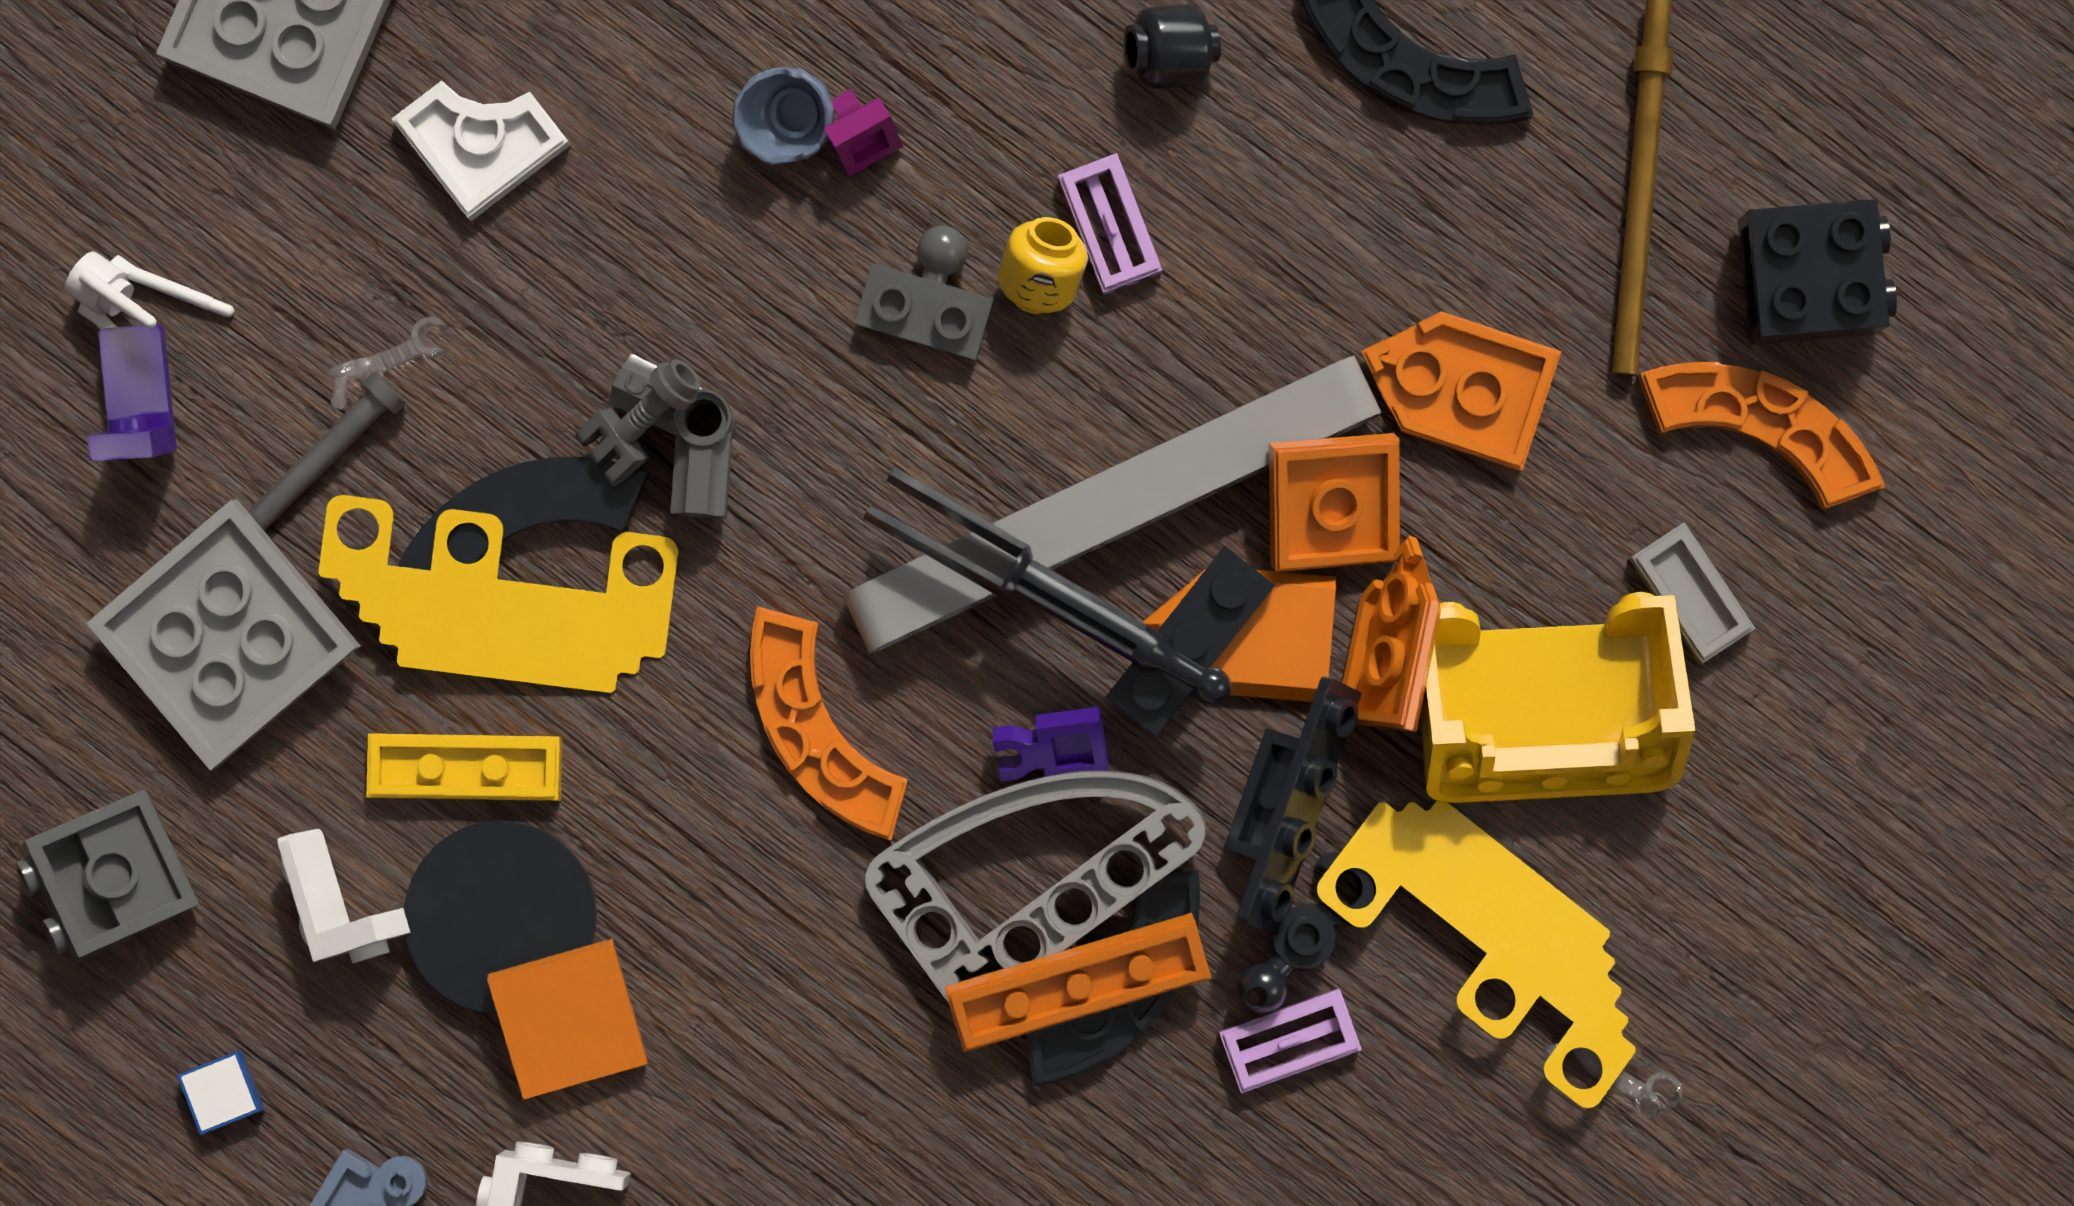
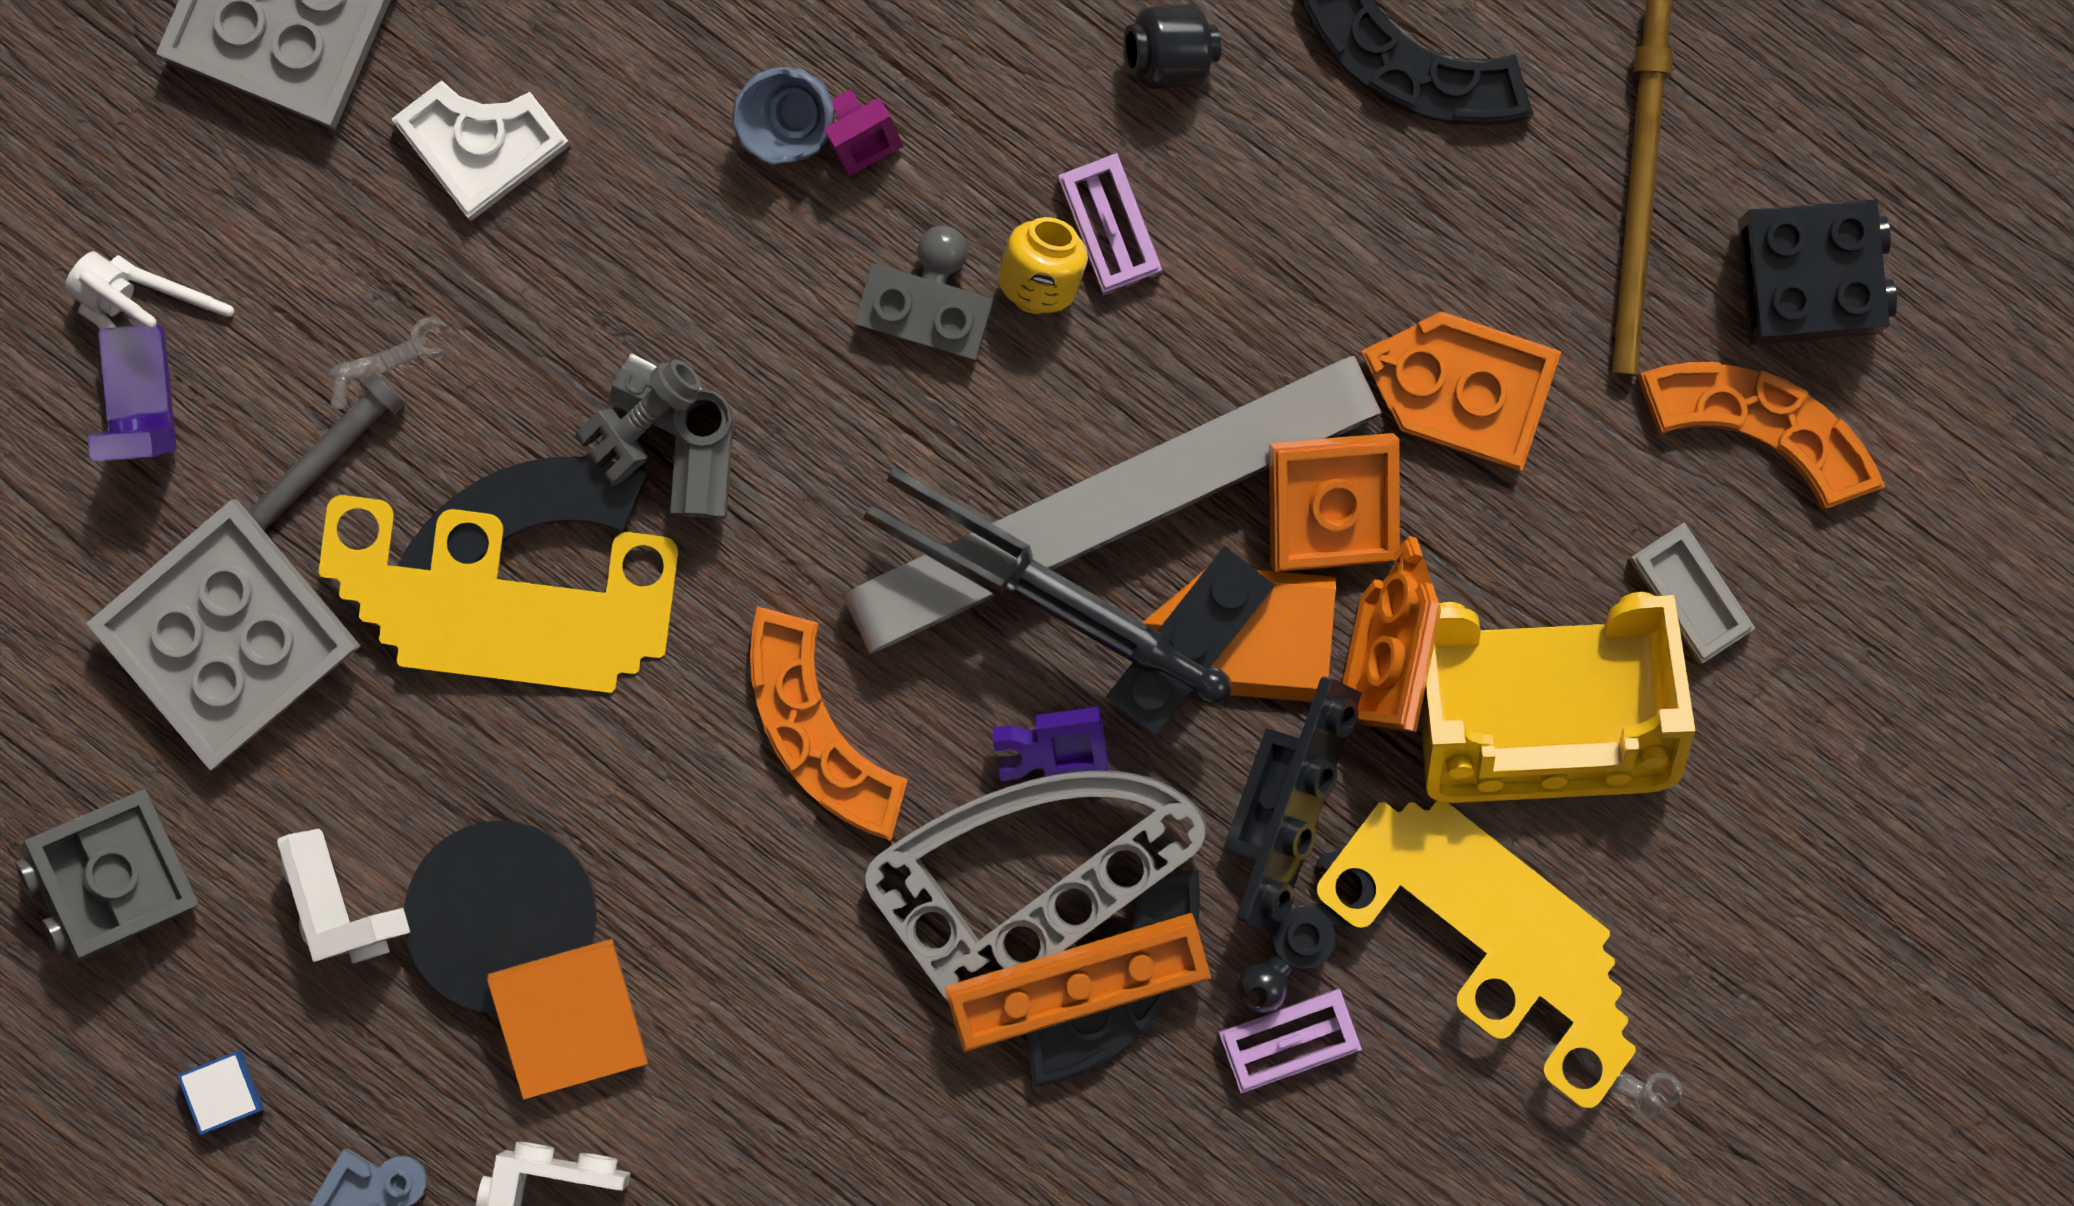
yellow tile [366,734,562,801] -> none

